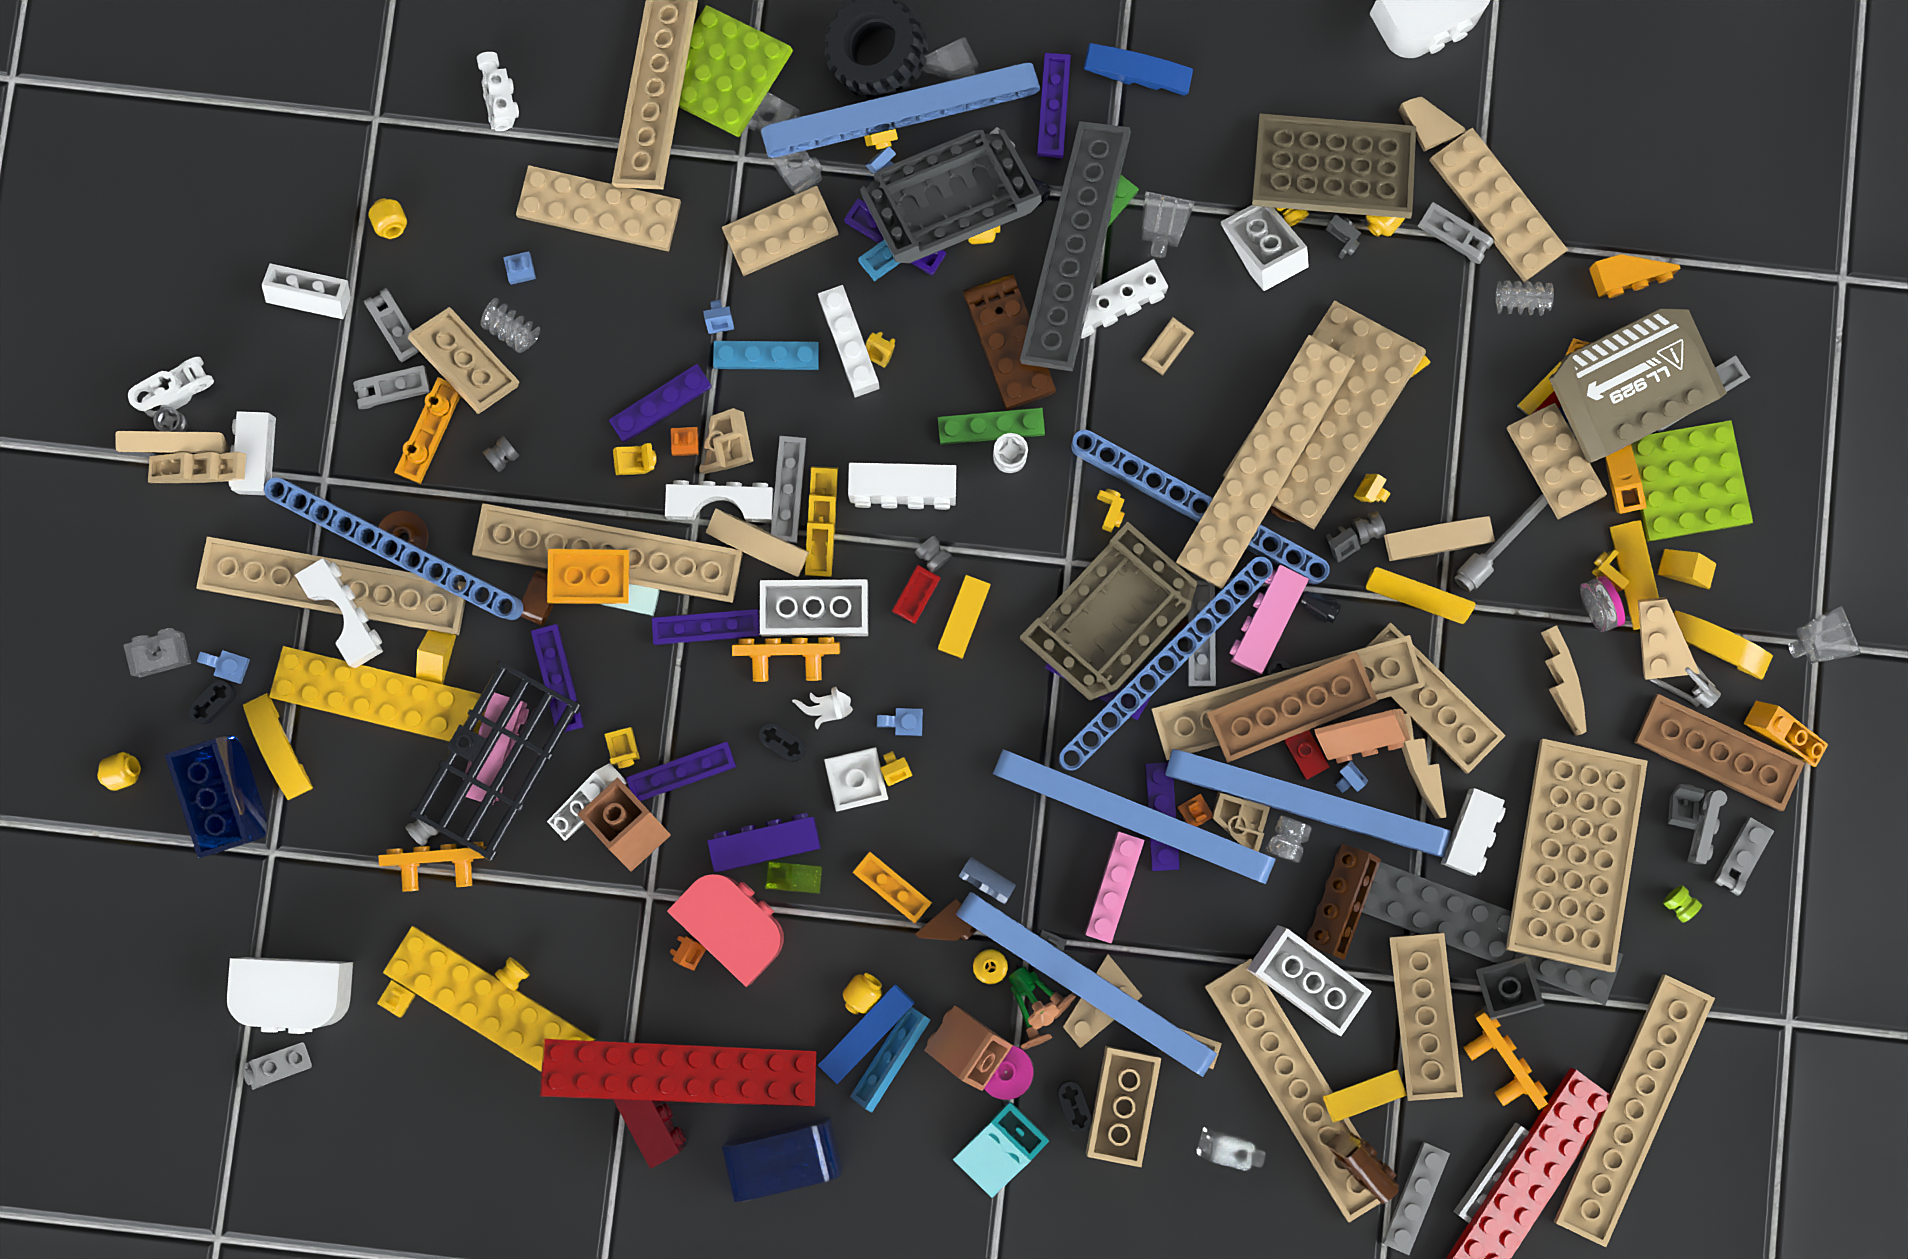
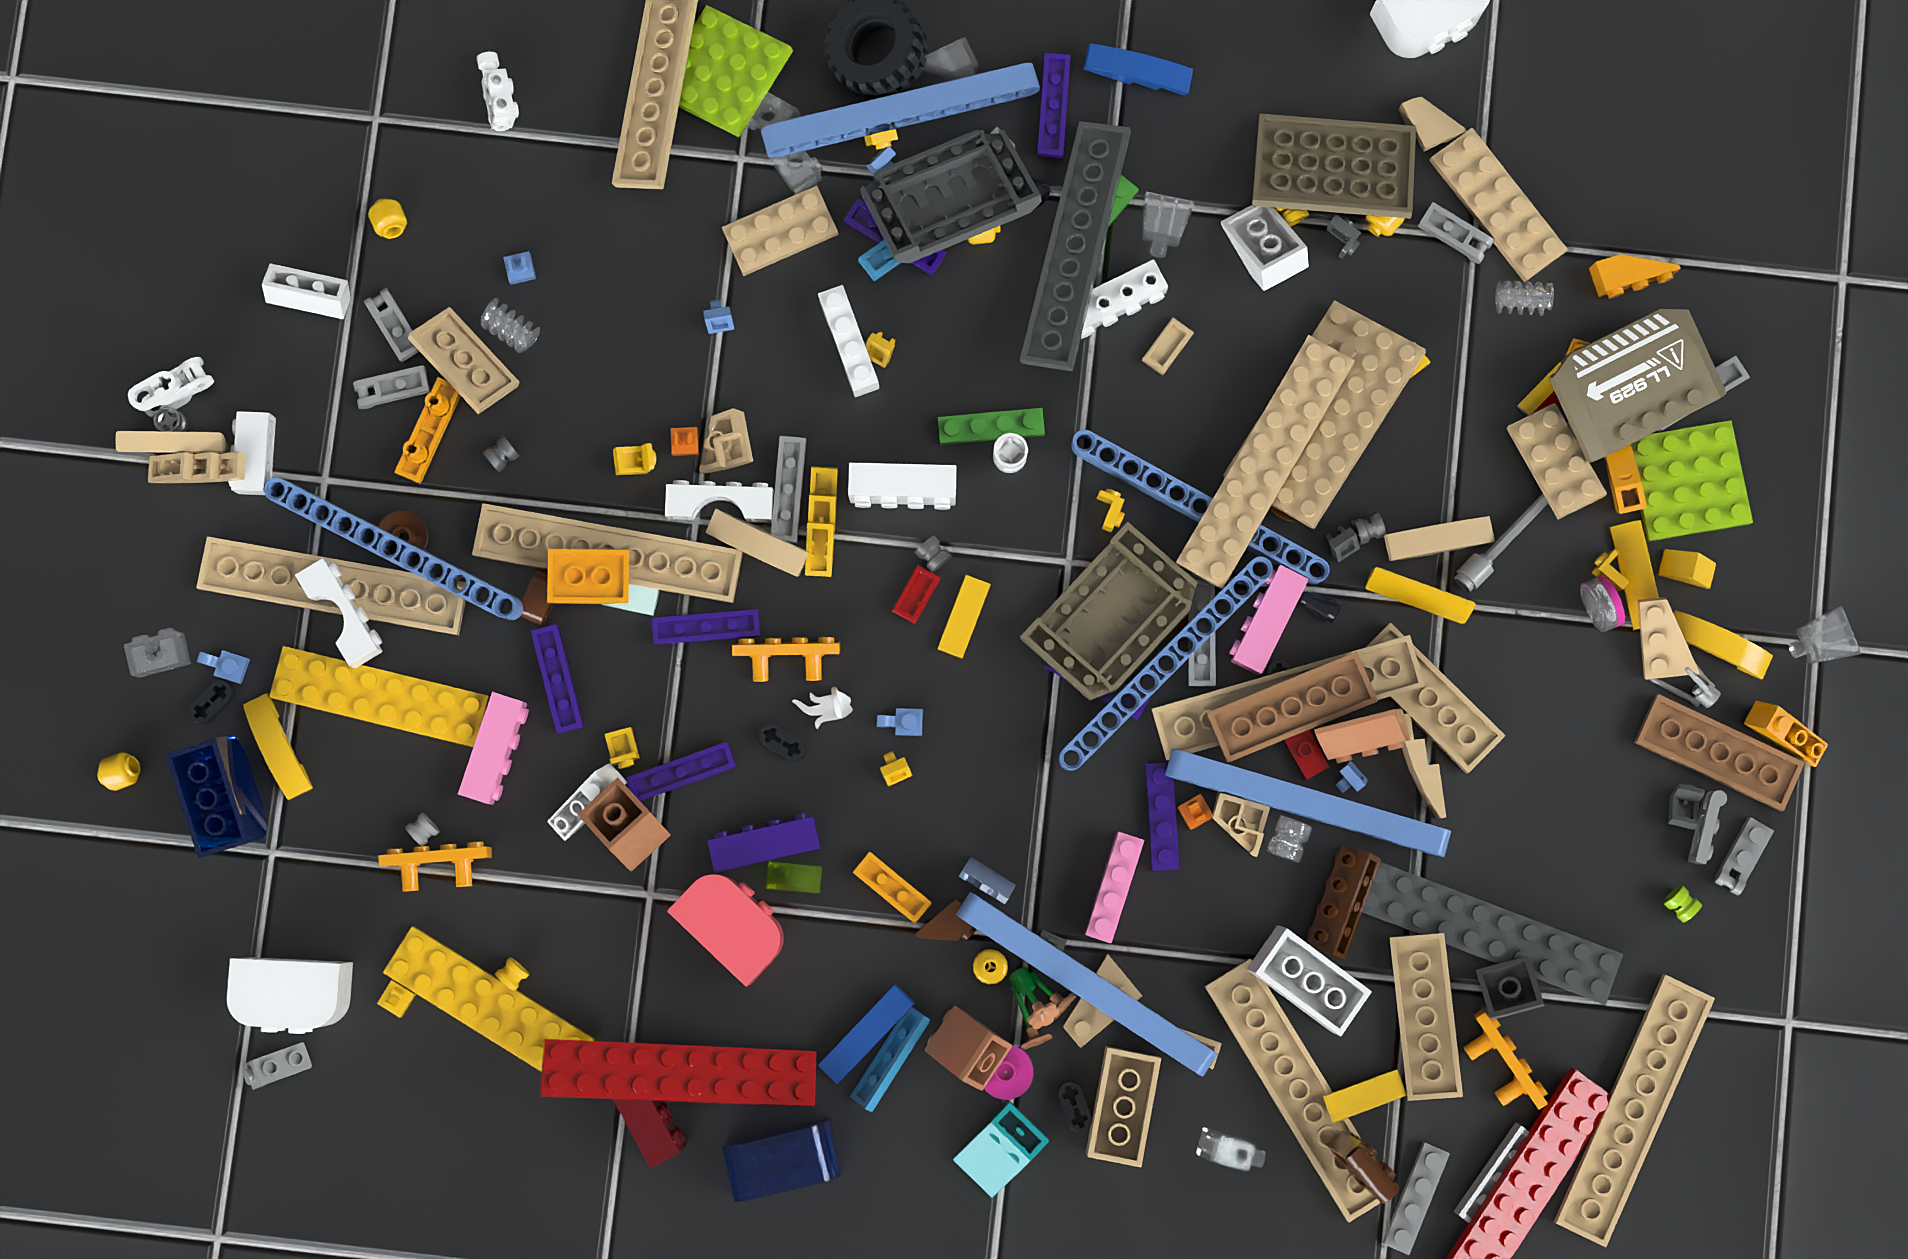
black door [409,660,582,862] -> none
yellow slope [416,630,456,685] -> none
tan plate [516,165,681,252] -> none
dark purple plate [609,364,712,443] -> none
orange tile [670,936,706,971] -> none
dark azure plate [713,341,819,370] -> none
white brick [760,580,868,637] -> none
white tile [824,747,888,812] -> none
yellow head [843,973,883,1014] -> none
reddish brown hinge [963,273,1056,411] -> none
medium blue beam [993,749,1276,884] -> none
yellow tile [1354,474,1390,502] -> none
white brick [1441,788,1505,876] -> none
tan plate [1506,739,1648,972] -> none
tan slope [1541,625,1587,736] -> none

